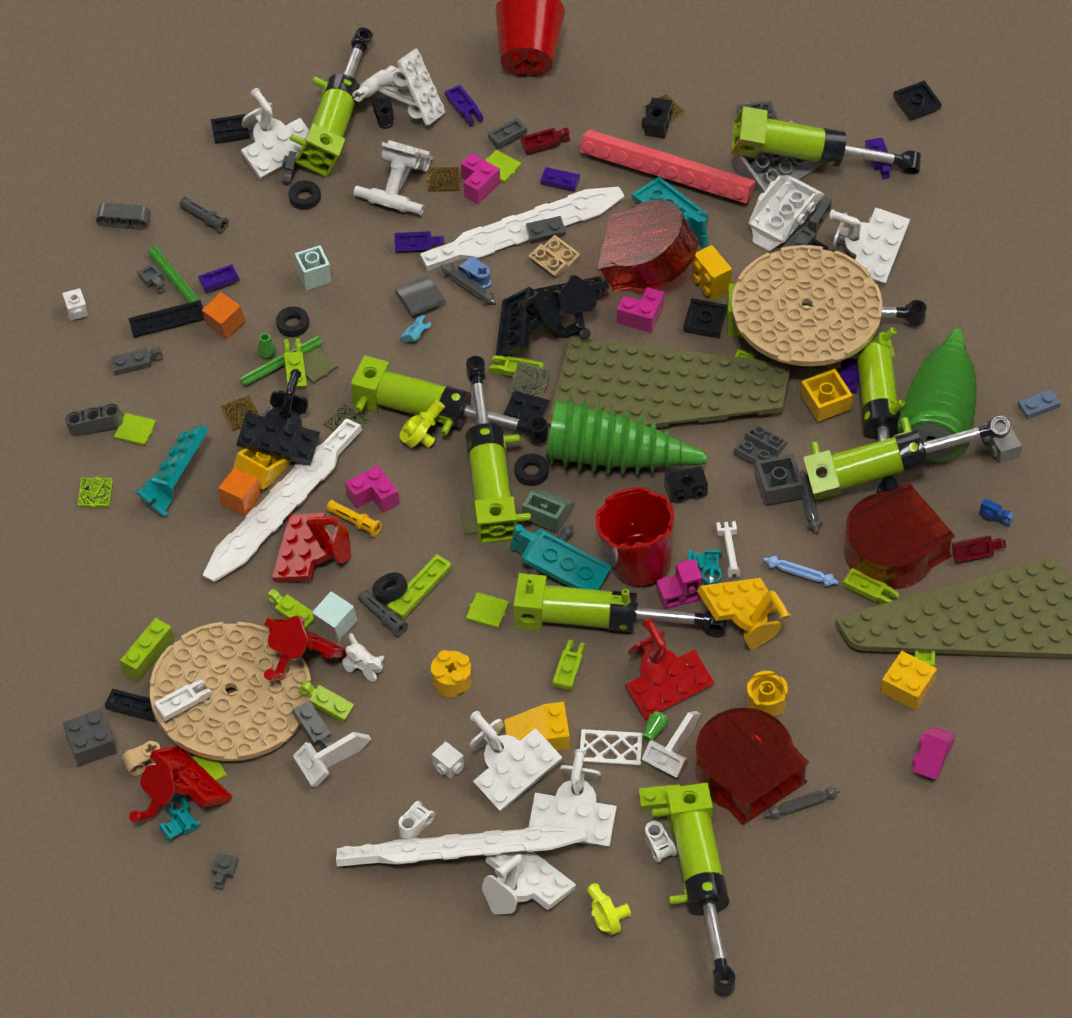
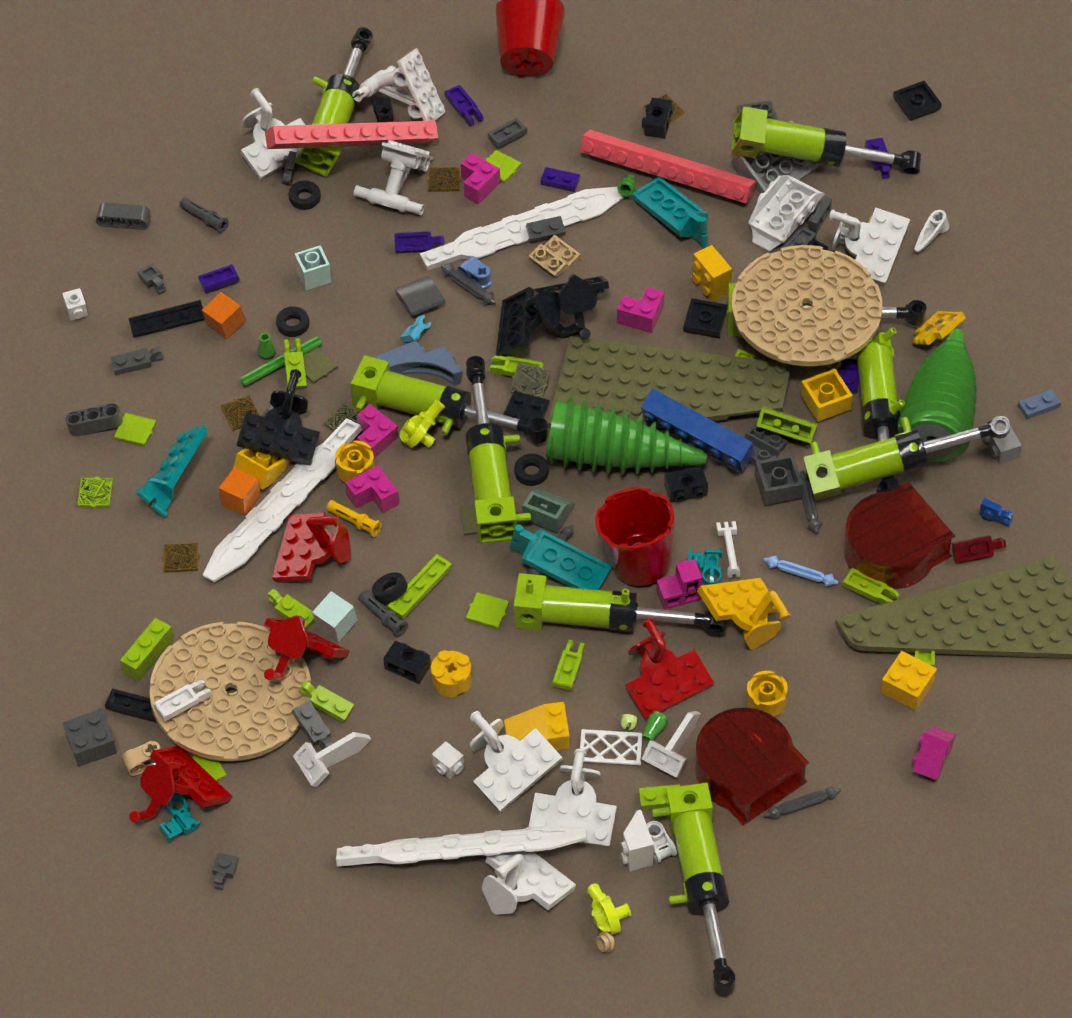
bright green axle [148,246,200,302] -> none
black plate [211,114,250,143] -> none
white animal [342,633,384,682] -> none
white piece [399,801,435,839] -> none
dark red plate [520,128,570,154] -> none
clear red brick [597,199,698,291] -> none
none -> clear yellow piece [162,542,200,573]
none -> coral brick [265,121,438,149]
none -> yellow brick [335,441,375,482]
none -> dark pink brick [357,404,398,458]
none -> sand blue arch [376,340,463,386]
none -> black brick [383,640,431,684]
none -> tan plate [596,932,615,953]
none -> bright green cone [617,175,635,196]
none -> white slope [620,810,654,872]
none -> yellowish green hinge [621,714,638,731]
none -> blue brick [641,388,754,472]
none -> lime brick [756,407,818,443]
none -> yellow piece [913,311,966,345]
none -> white piece [914,210,949,253]

